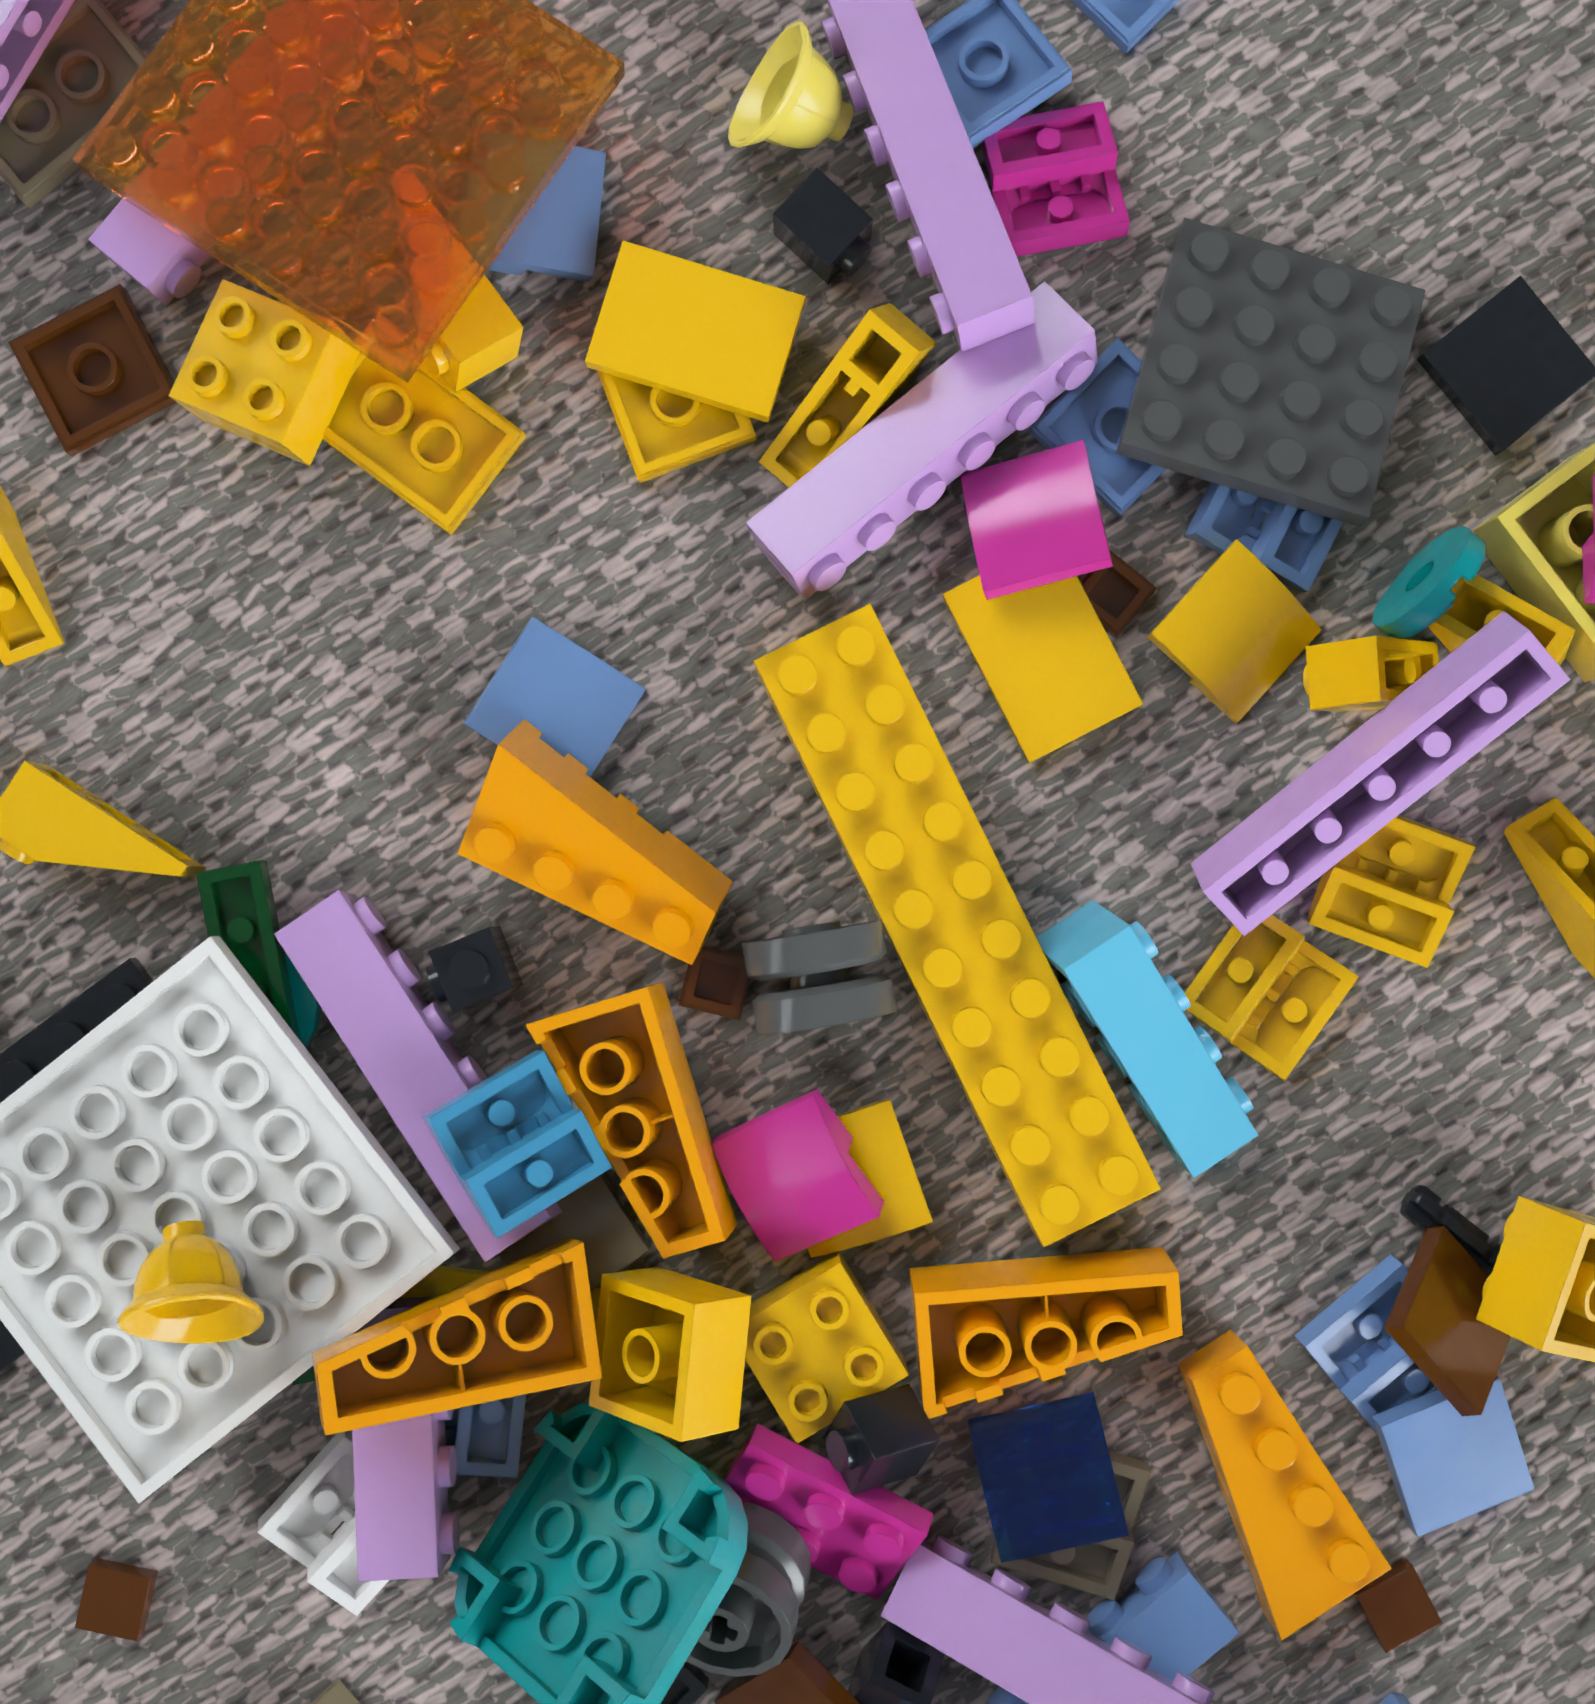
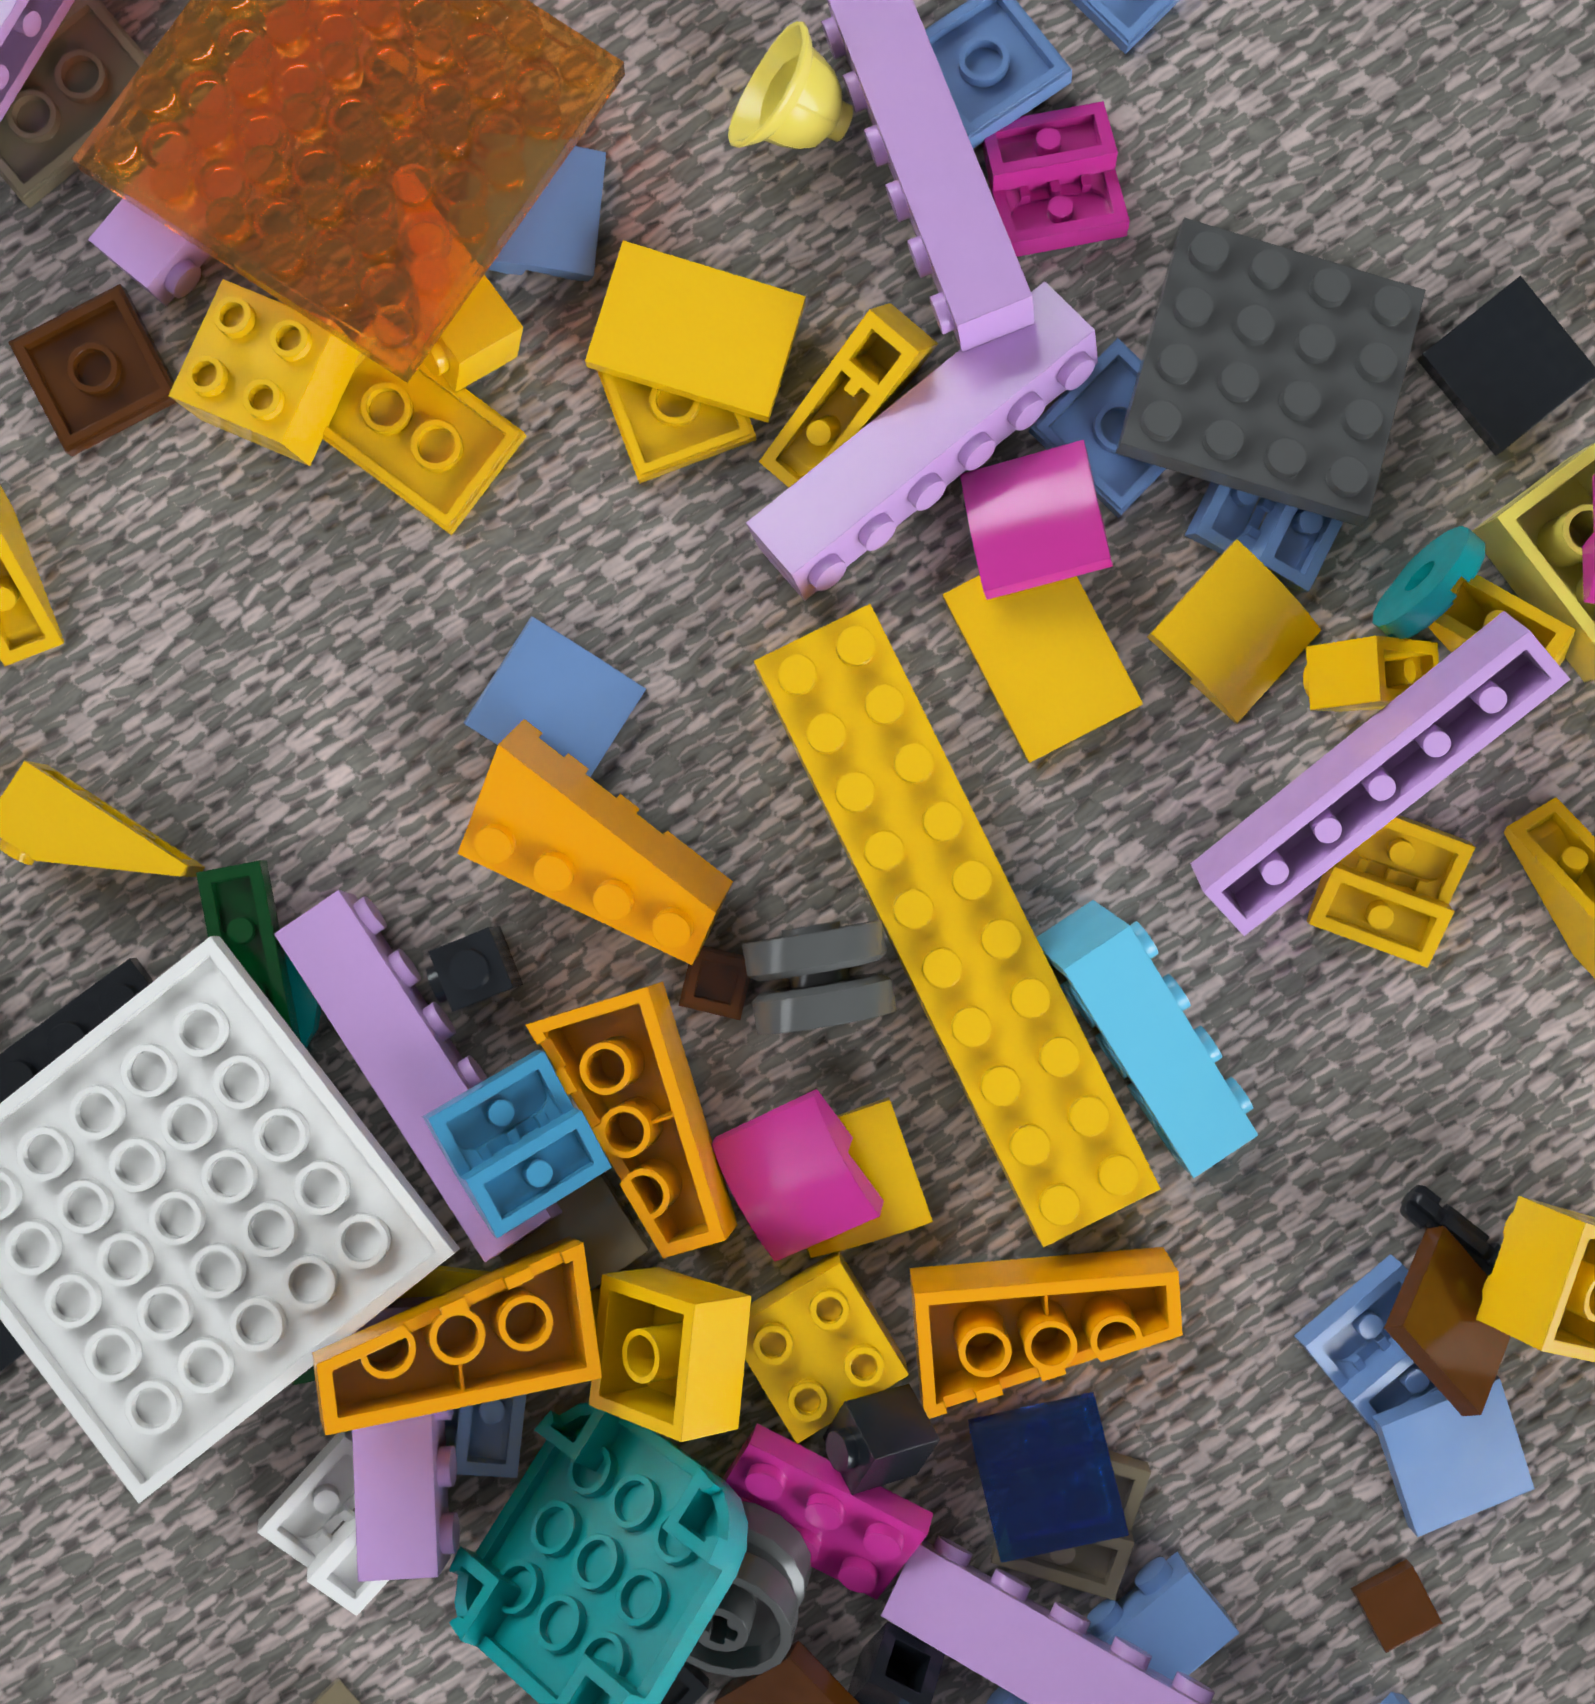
reddish brown tile [75,1558,158,1641] -> none
yellow hat [117,1220,264,1344] -> none
black brick [773,167,873,285] -> none
reddish brown tile [1081,549,1157,639] -> none
light orange wedge [1178,1329,1392,1641] -> none
yellow slope [1184,915,1359,1082] -> none

